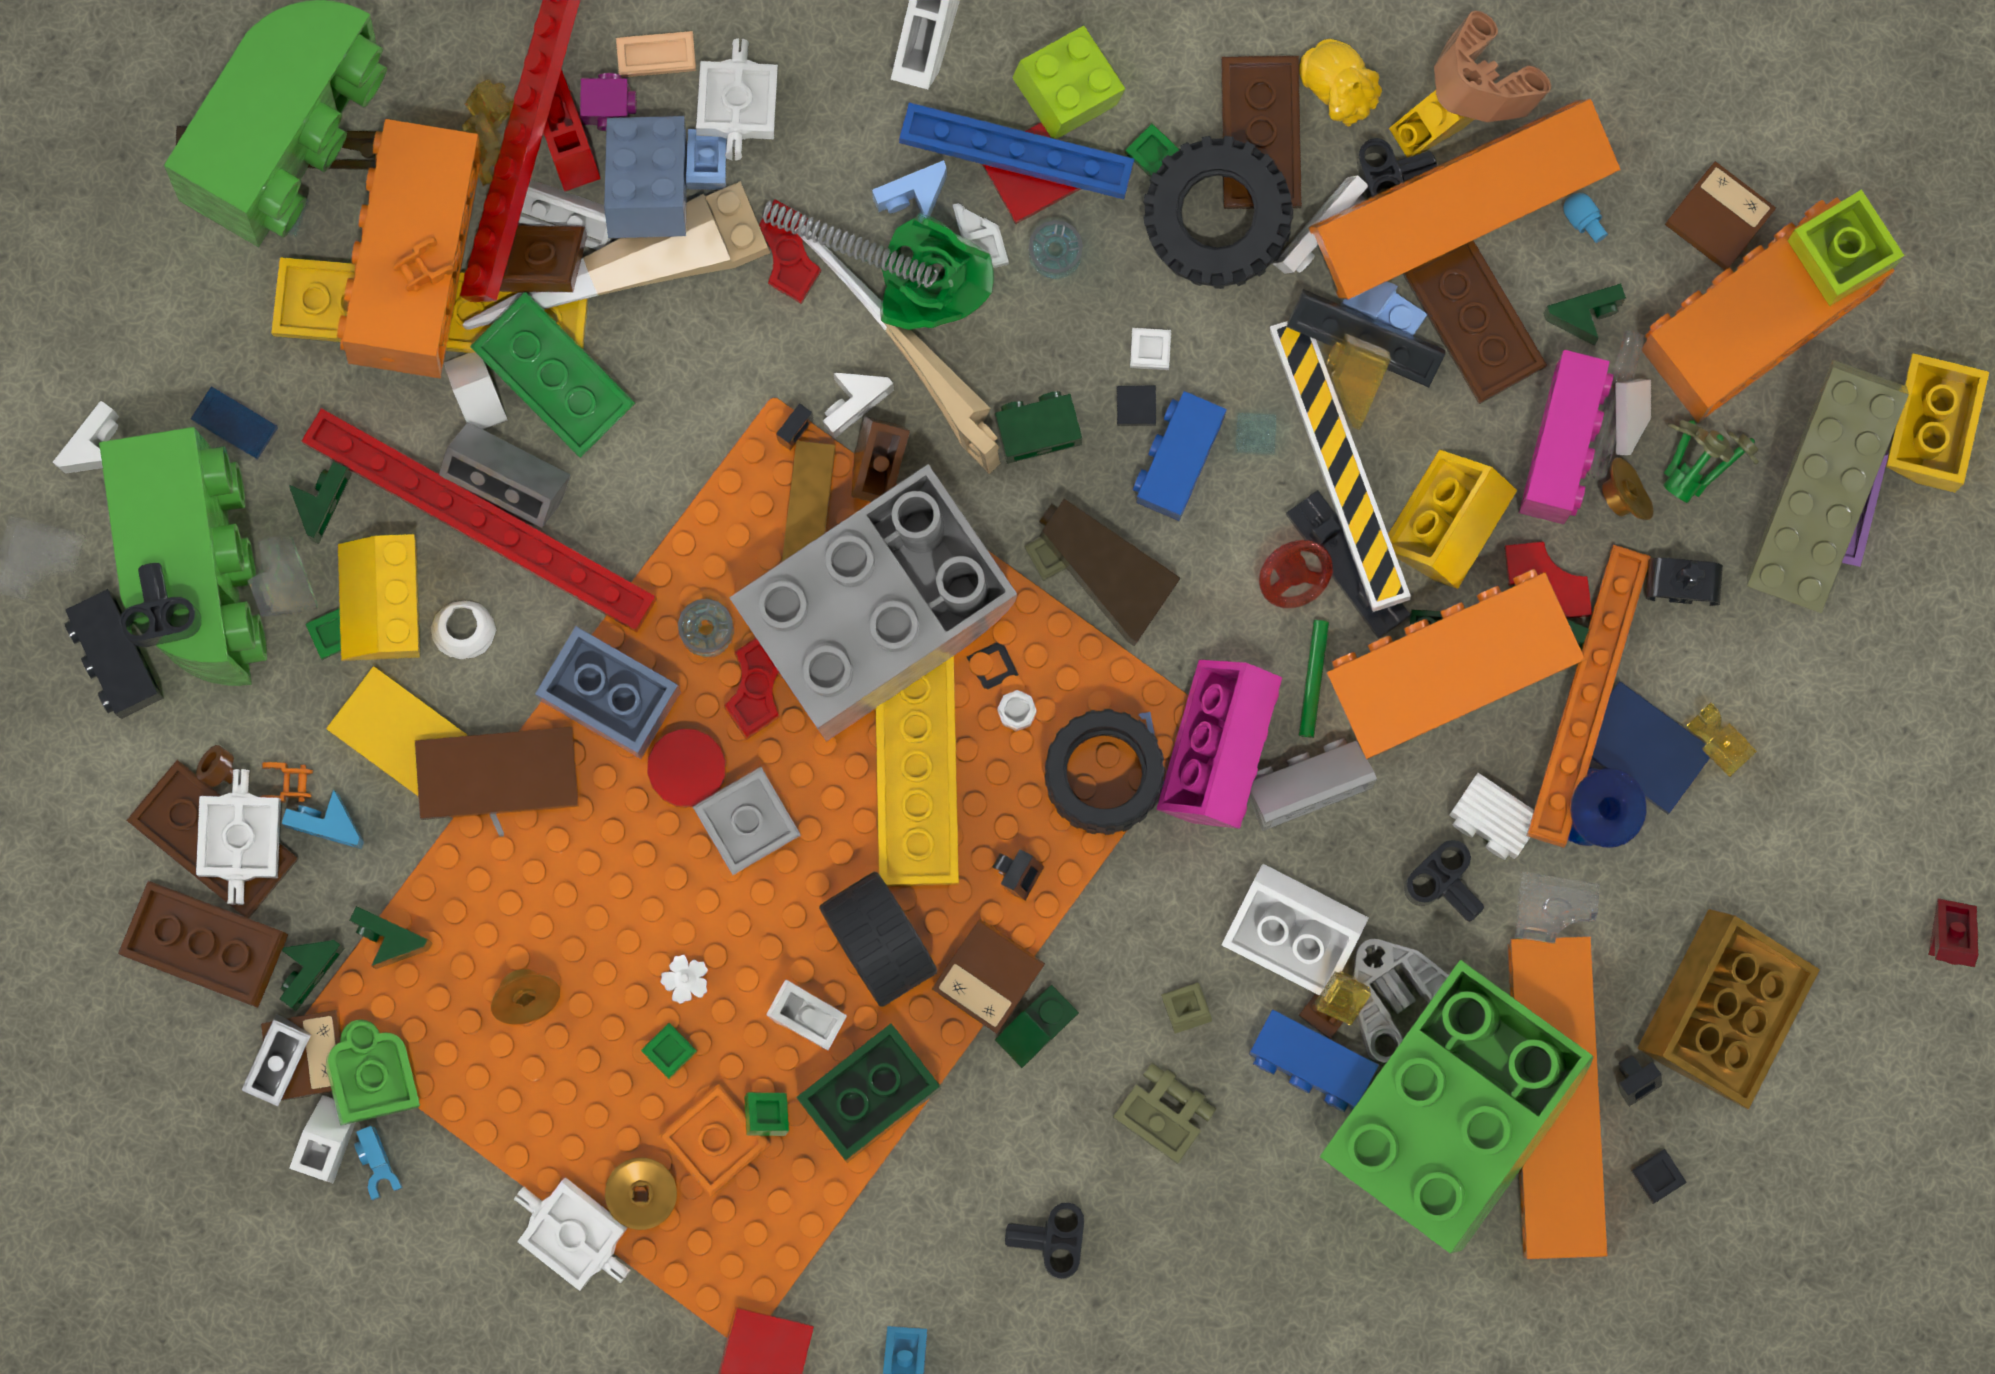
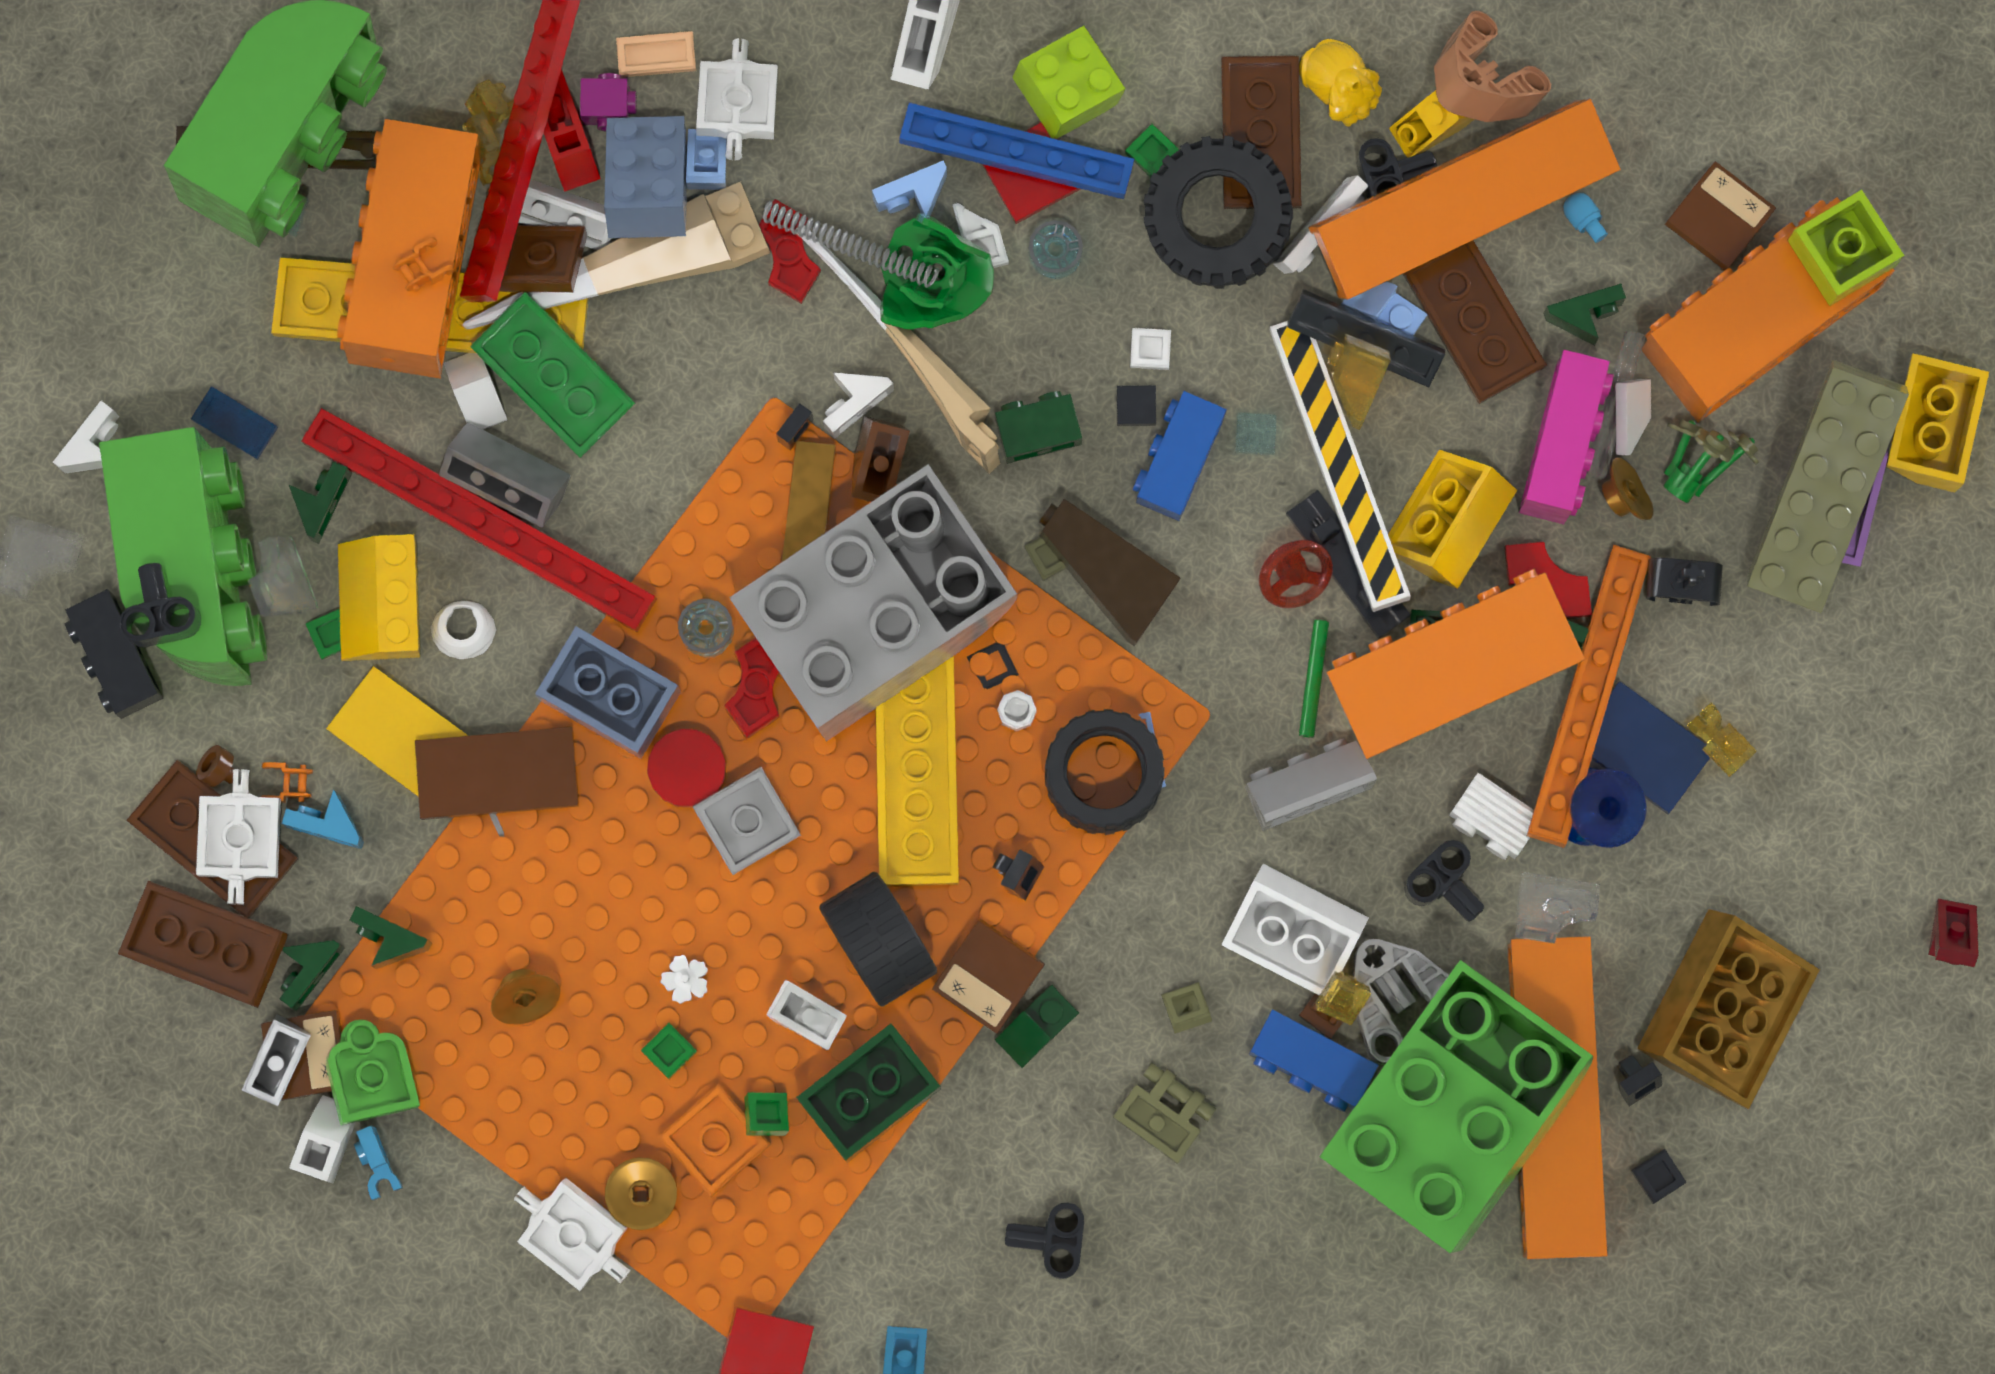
dark pink brick [1156,660,1282,829] -> none

